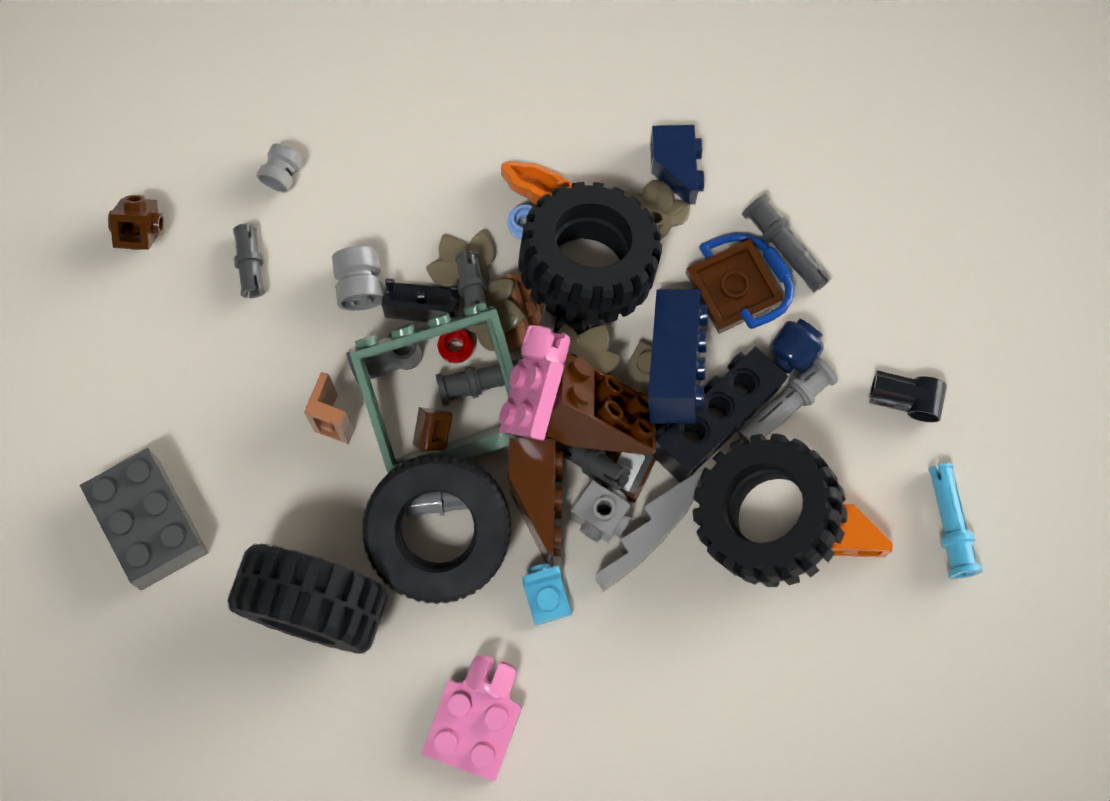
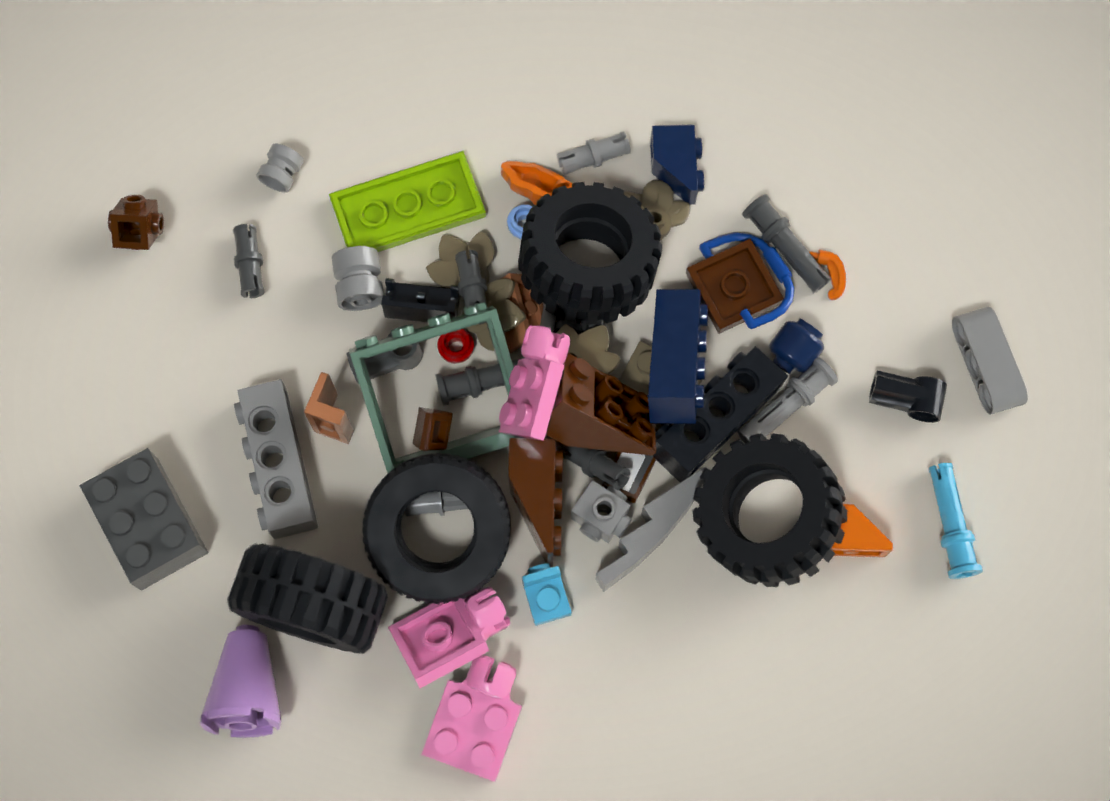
none -> lavender cone [200,625,281,738]
none -> light grey brick [234,379,318,539]
none -> lime tile [329,151,486,252]
none -> bright pink plate [388,587,510,688]
none -> light grey pin [557,132,631,175]
none -> orange piece [809,250,846,300]
none -> light grey beam [952,307,1028,415]

